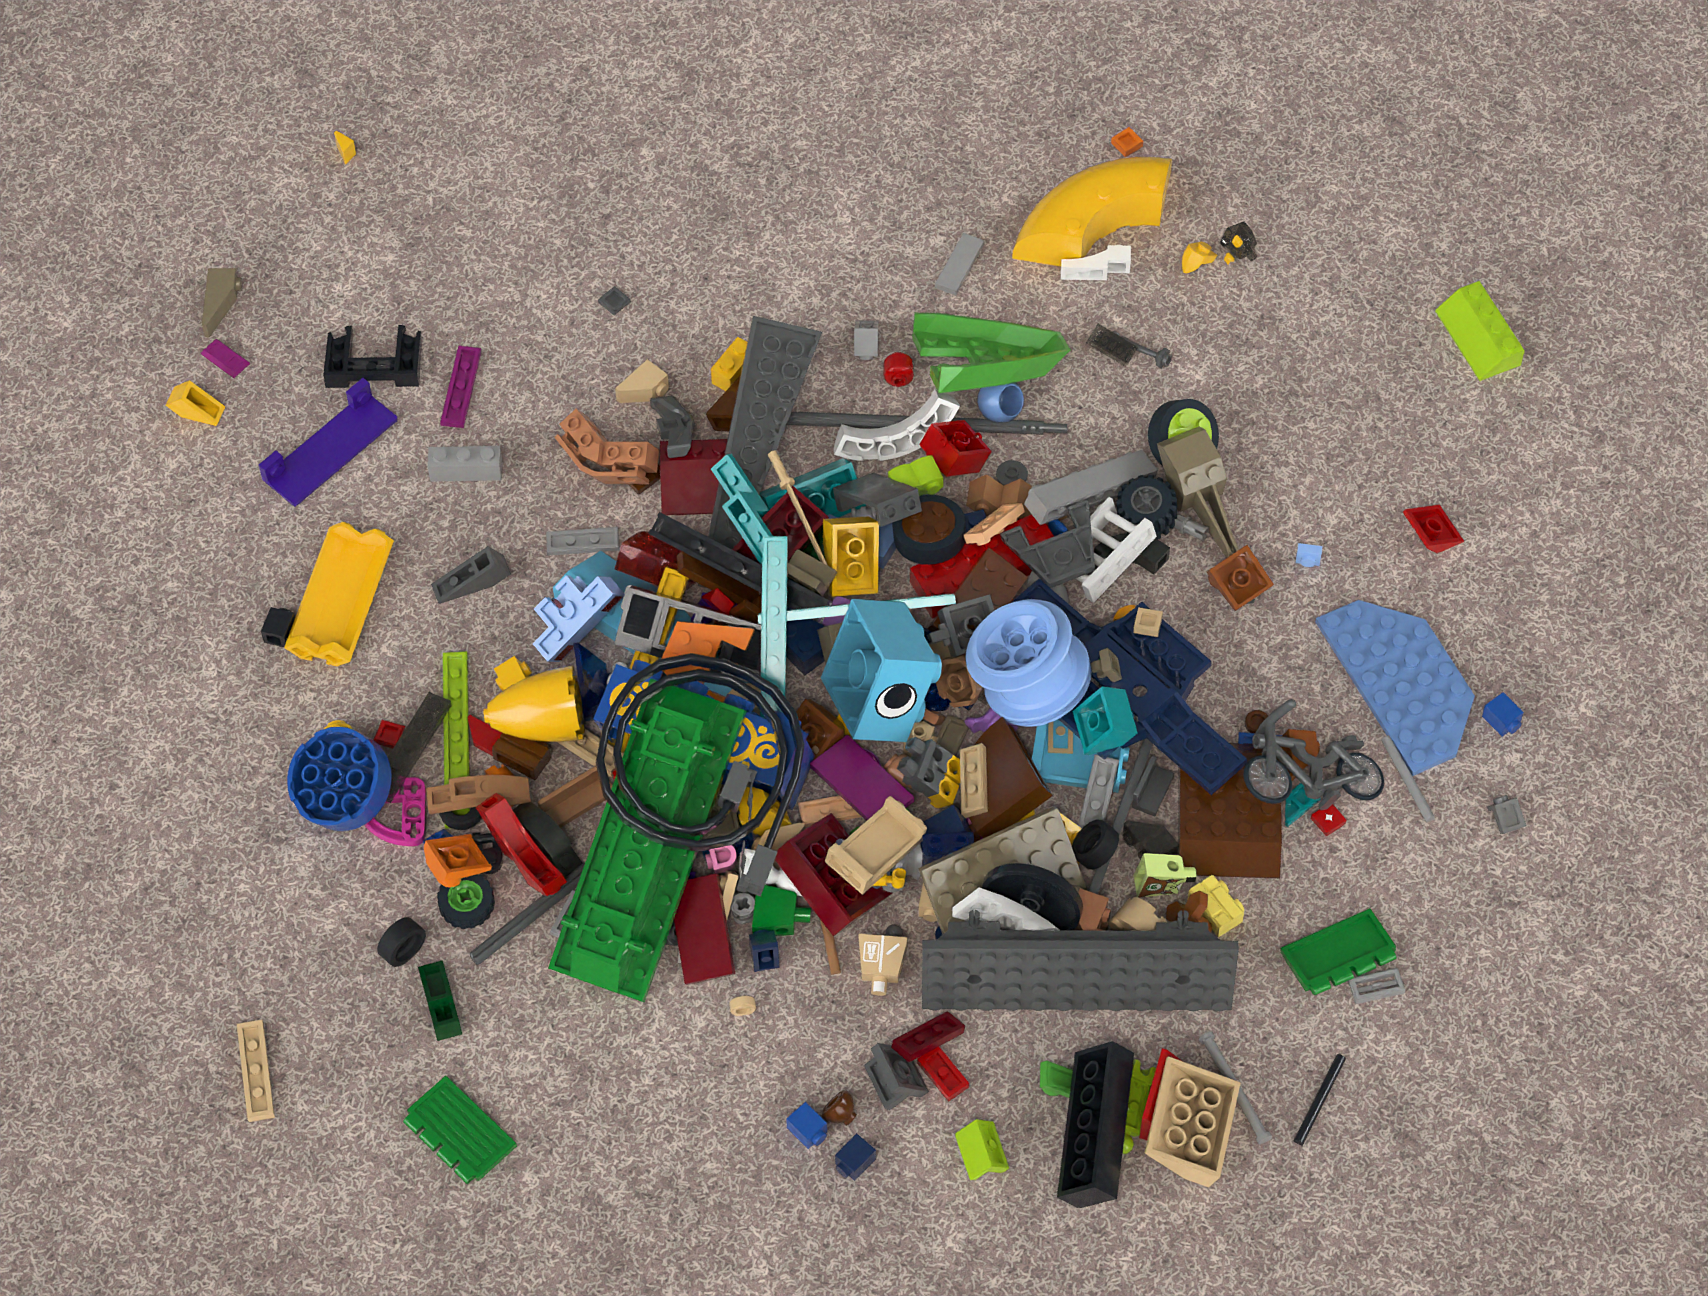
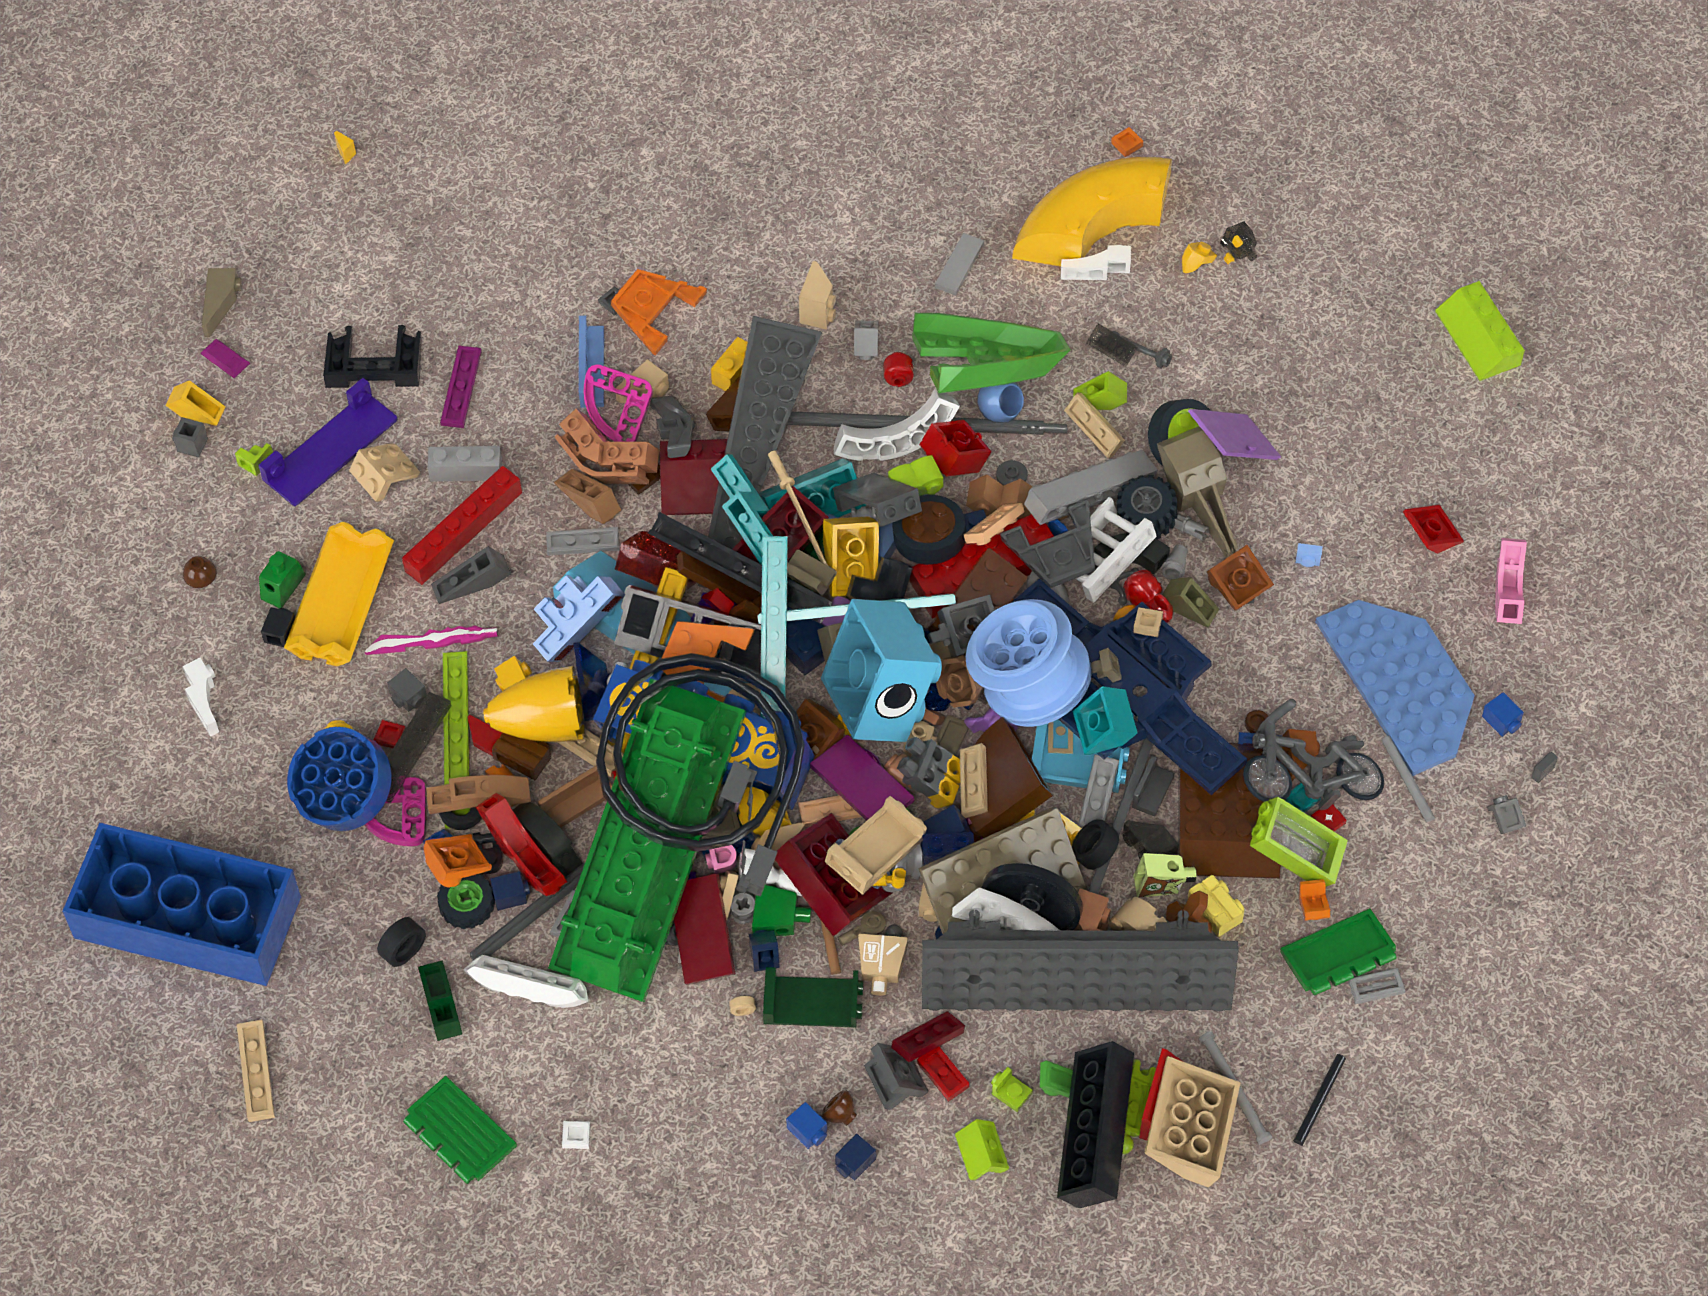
none -> blue brick [62,823,301,986]
none -> dark grey brick [172,417,208,458]
none -> reddish brown brick [183,556,217,588]
none -> white slope [183,658,219,737]
none -> lime panel [235,443,273,476]
none -> green torso [259,551,306,608]
none -> tan bracket [349,443,420,502]
none -> dark pink sword [365,625,498,655]
none -> dark grey brick [387,668,427,712]
none -> red brick [402,466,522,585]
none -> white brick [464,955,588,1008]
none -> dark blue brick [490,871,530,911]
none -> medium nougat slope [554,469,621,524]
none -> white tile [562,1121,590,1149]
none -> medium blue fence [579,315,604,408]
none -> dark pink beam [584,364,653,442]
none -> orange wing [611,269,707,356]
none -> dark green panel [763,967,863,1028]
none -> tan slope [799,261,836,329]
none -> dark tan plate [838,911,886,946]
none -> black panel [846,557,912,601]
none -> lime bracket [991,1067,1033,1112]
none -> tan tile [1064,393,1125,458]
none -> lime slope [1073,371,1127,410]
none -> dark grey piece [1110,568,1139,605]
none -> red animal [1123,570,1173,623]
none -> light grey cone [1162,545,1188,580]
none -> olive slope [1162,577,1219,627]
none -> medium lavender container [1188,409,1281,460]
none -> lime piece [1250,797,1348,887]
none -> orange bracket [1299,879,1330,920]
none -> bright pink arch [1495,538,1527,624]
none -> dark grey tile [1532,752,1558,783]

